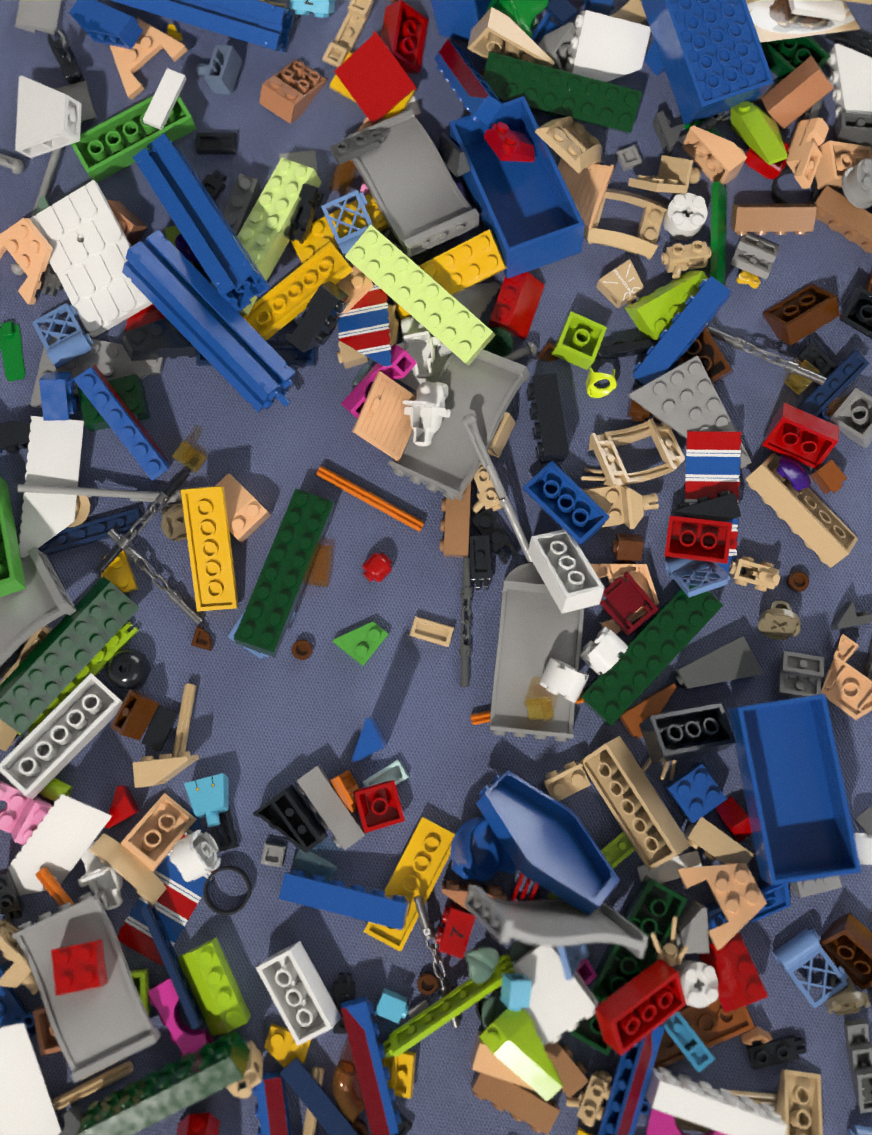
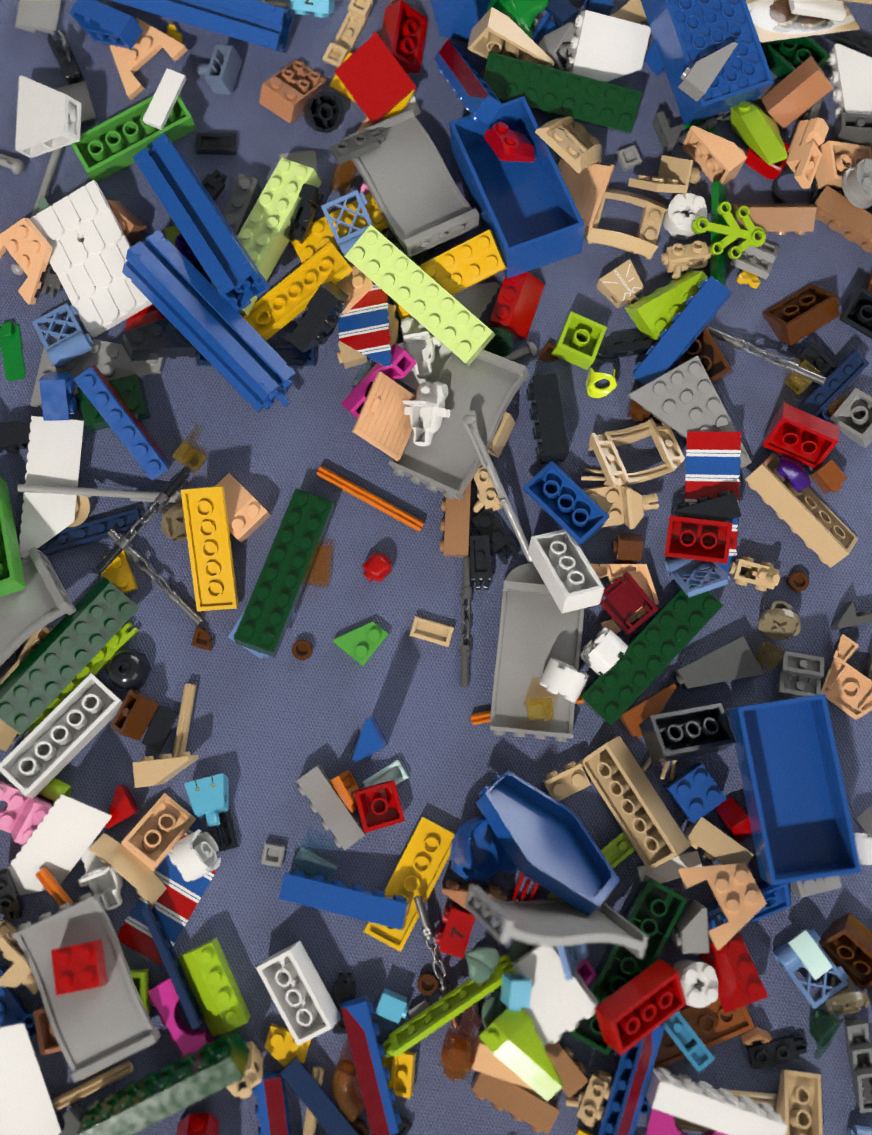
black tyre [203,866,251,915] -> none
black wedge [252,785,328,853] -> none
black slope [438,133,470,177] -> none
tan plant [651,916,688,966] -> none
none -> black cylinder [303,91,343,133]
none -> clear orange brick [440,1035,473,1081]
none -> light grey slope [678,42,737,102]
none -> lime plant [691,202,766,259]
none -> clear yellow slope [756,642,786,670]
none -> light aqua slope [788,930,832,980]
none -> clear green piece [809,1009,844,1060]

